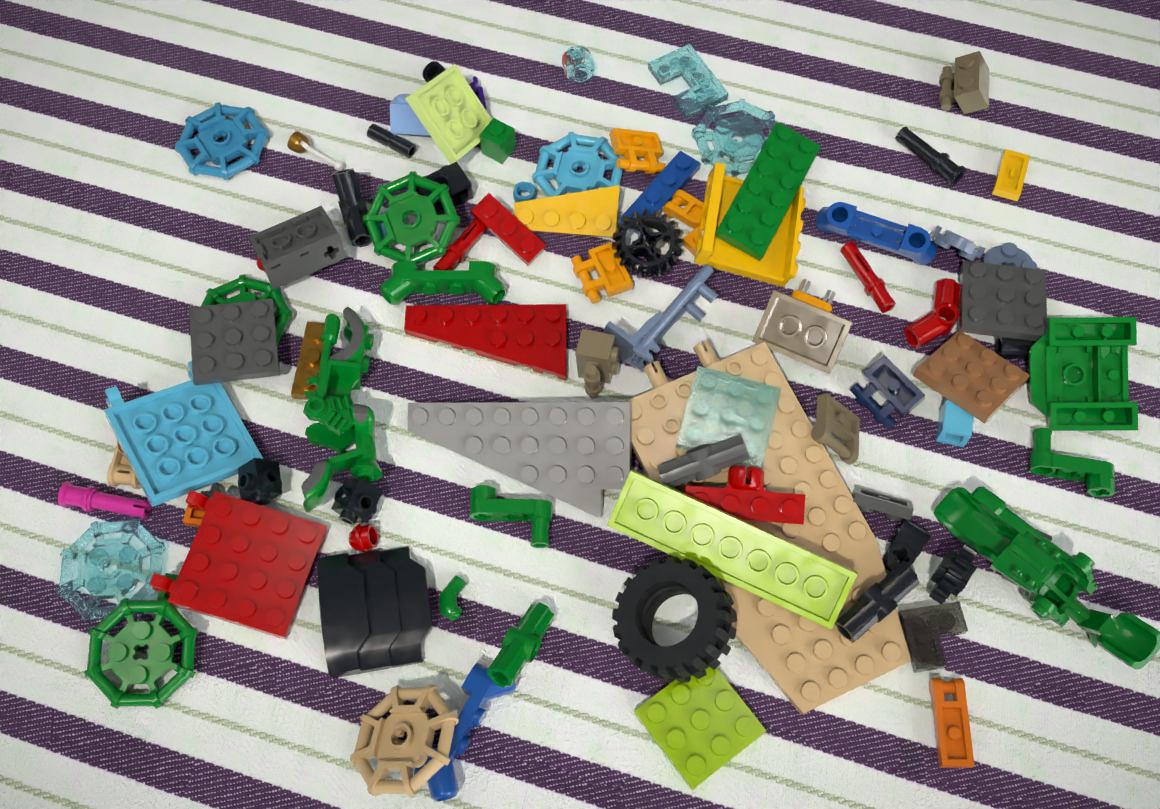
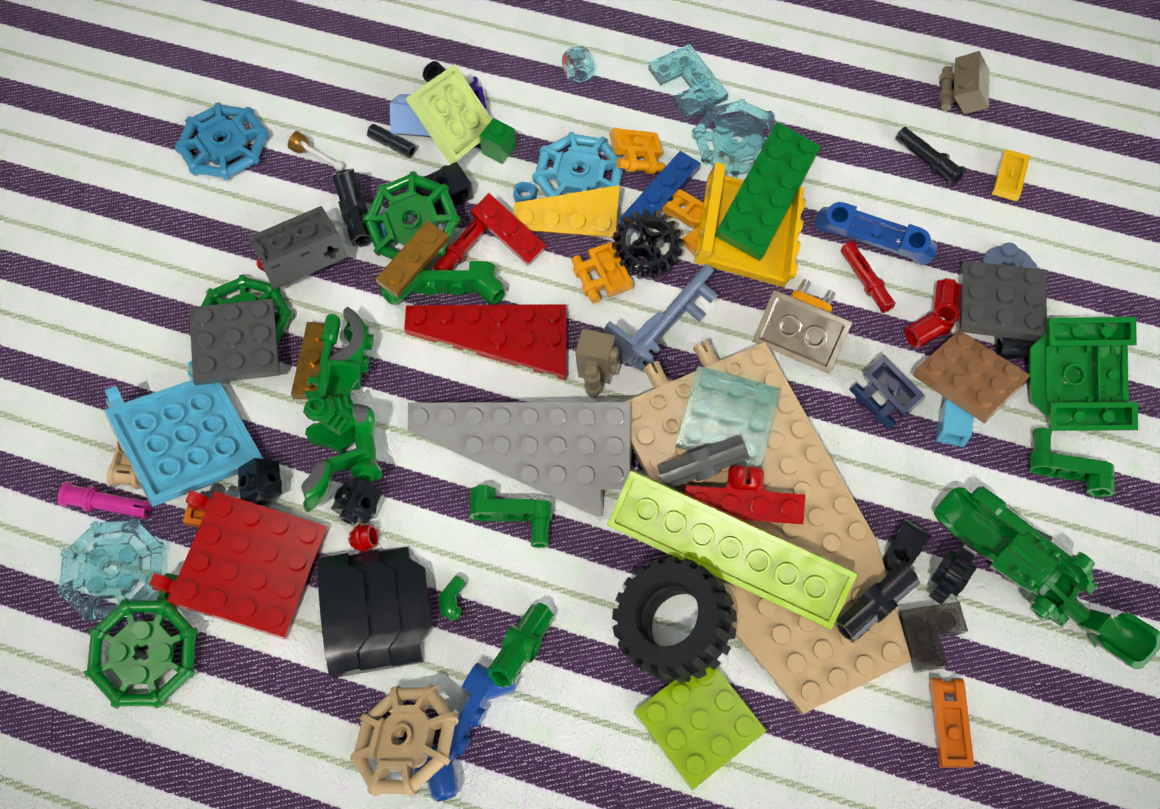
dark tan plate [811,393,860,465] -> none
dark grey plate [852,485,914,521] -> none
sand blue plate [932,225,986,261] -> none
none -> pearl gold plate [376,220,449,298]

